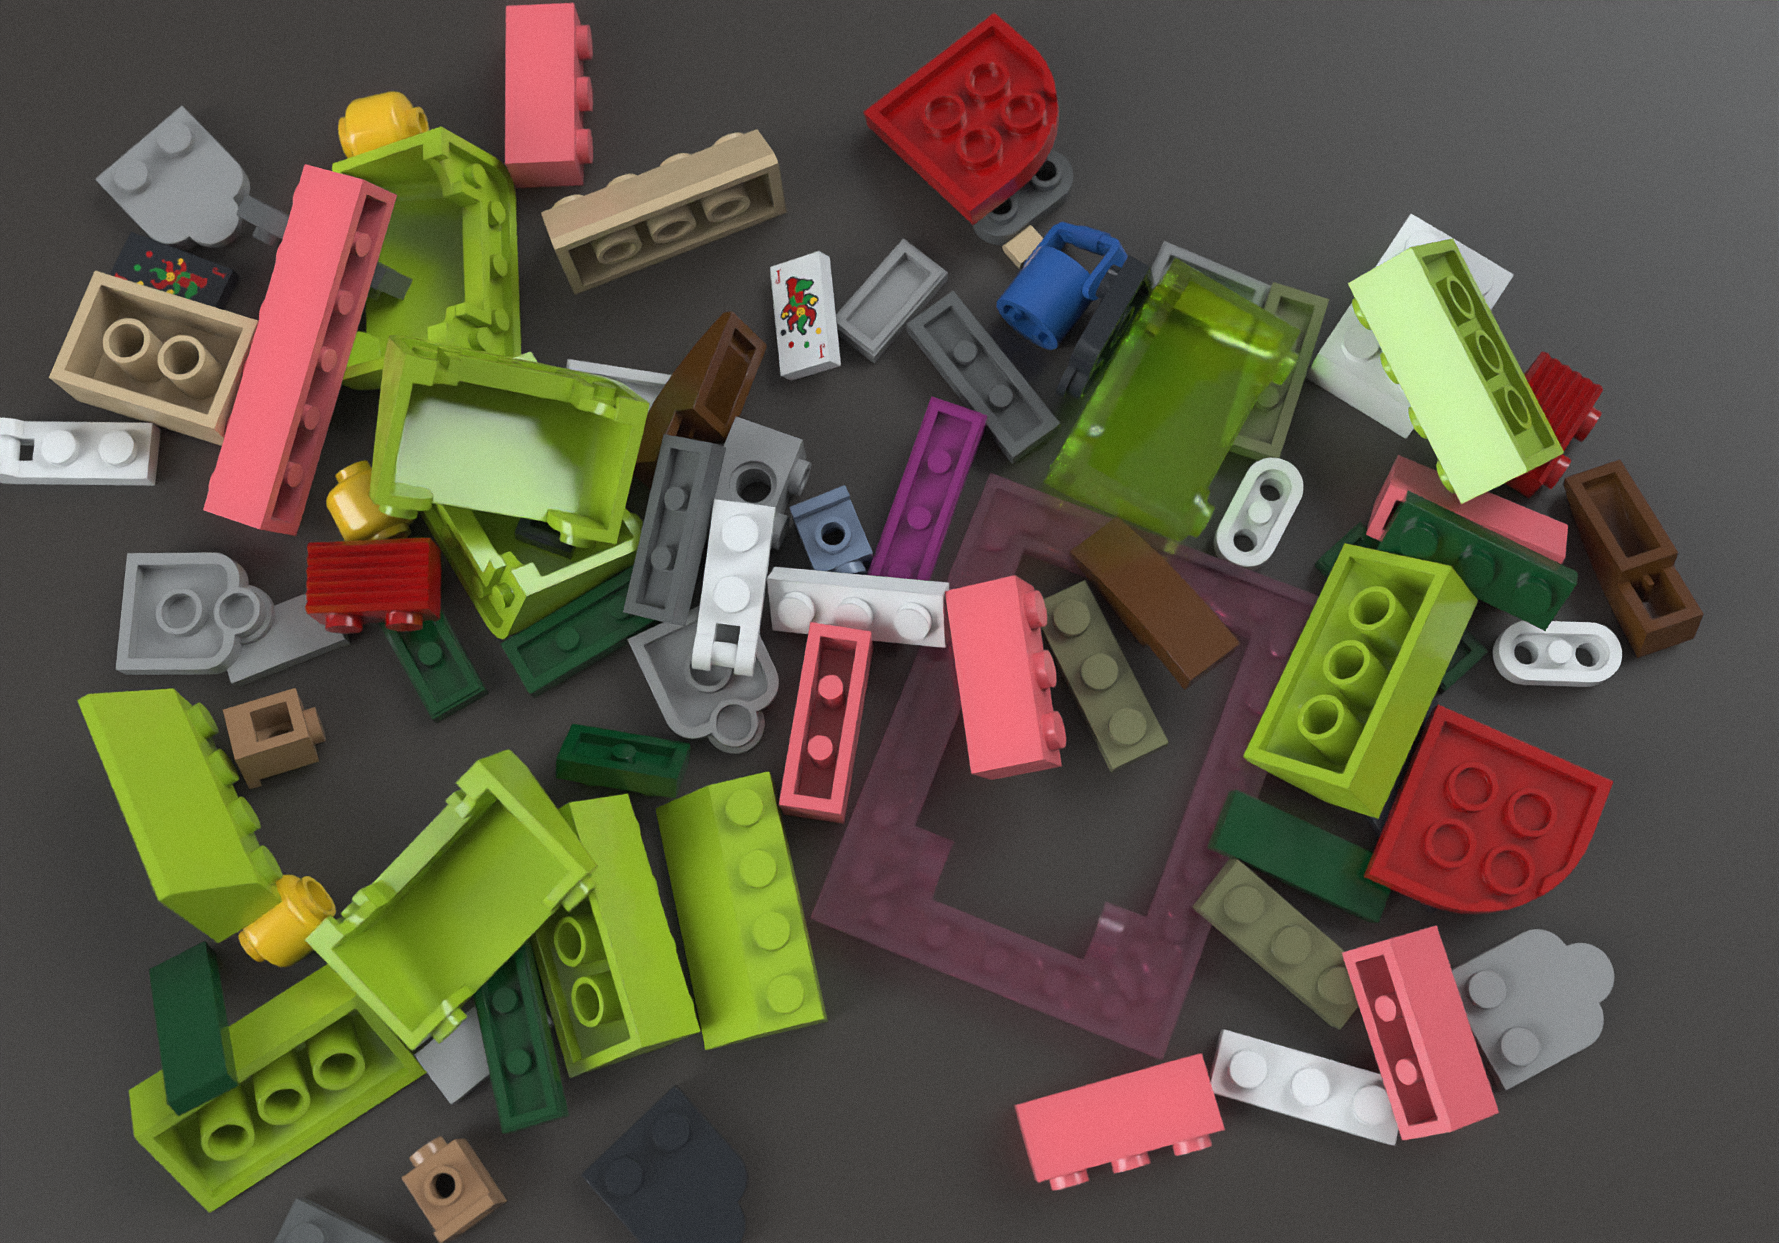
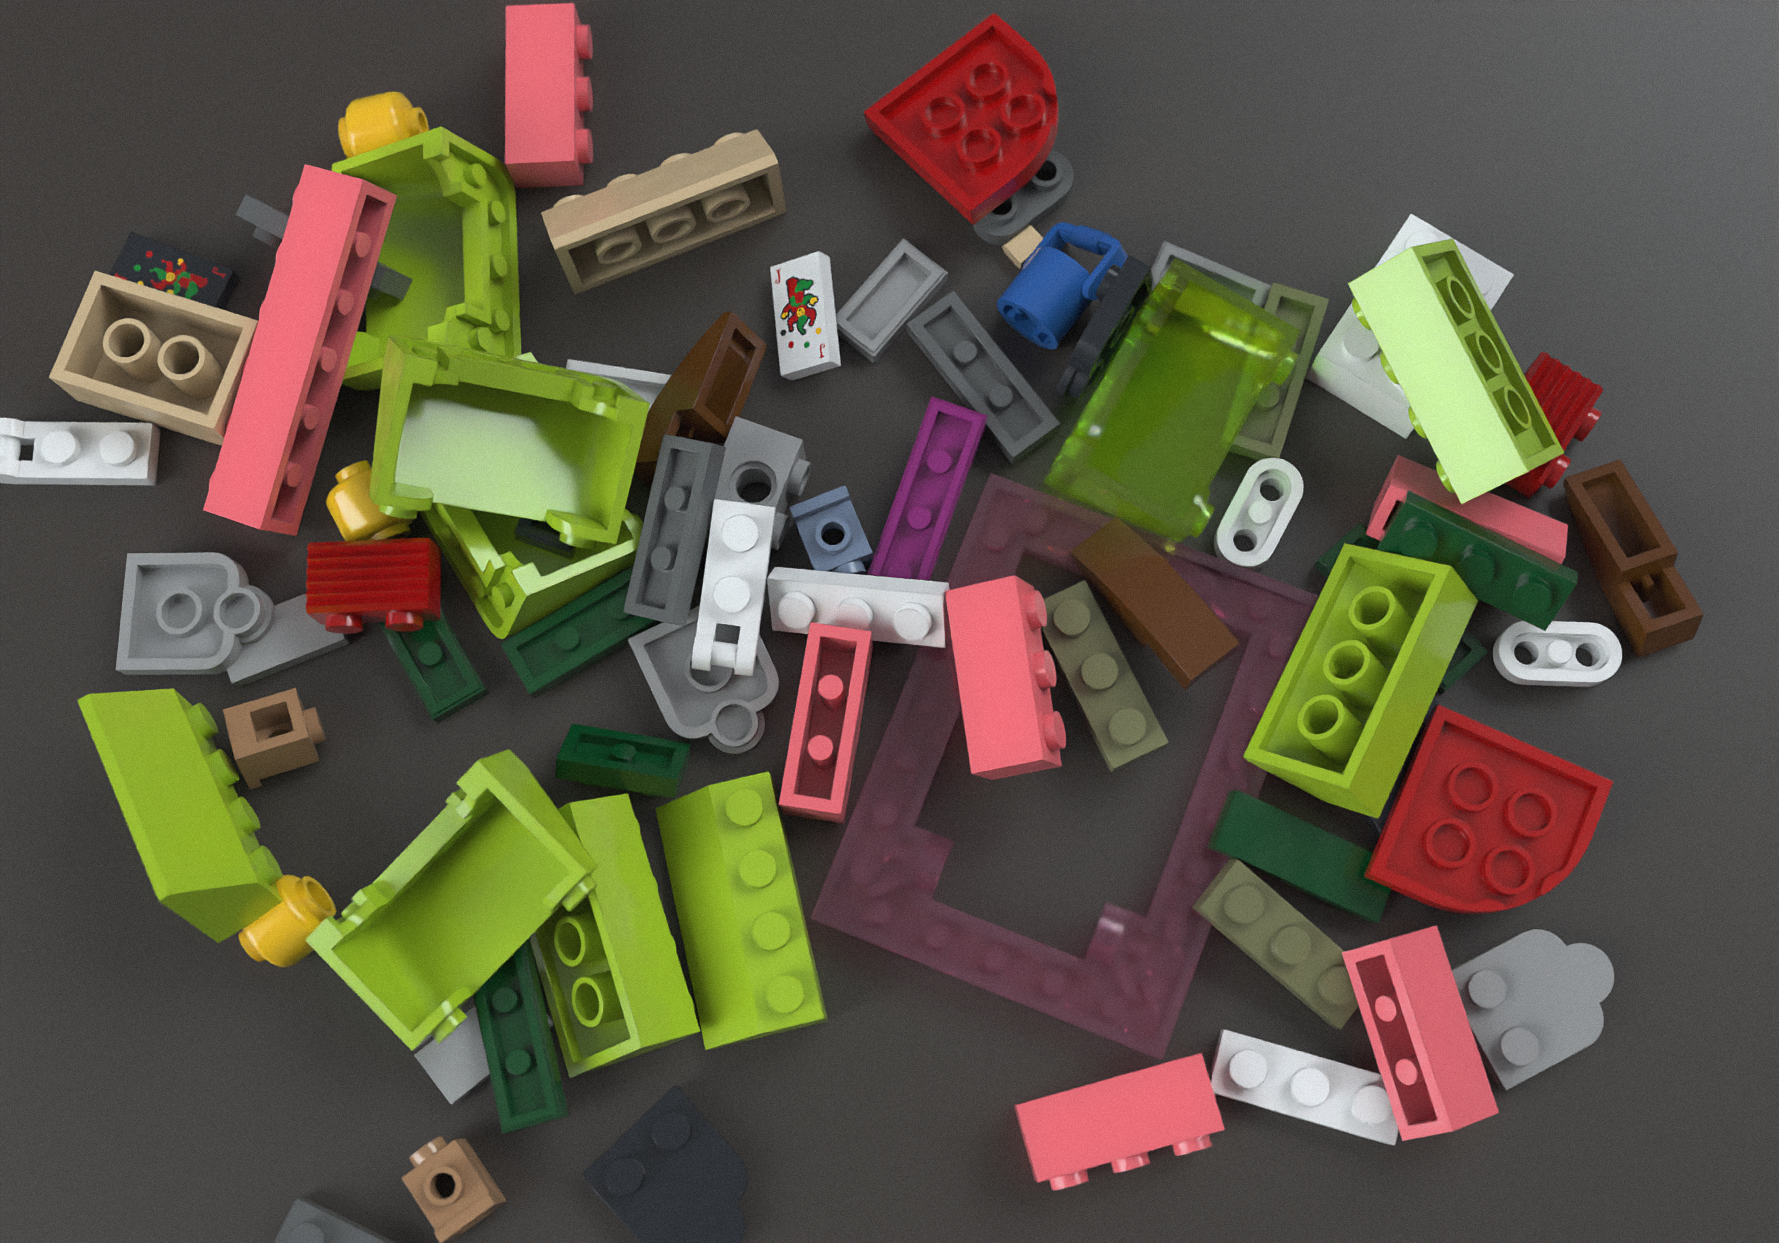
light grey plate [96,106,250,251] -> none
lime slope [129,964,427,1213] -> none
dark green tile [149,941,239,1116] -> none

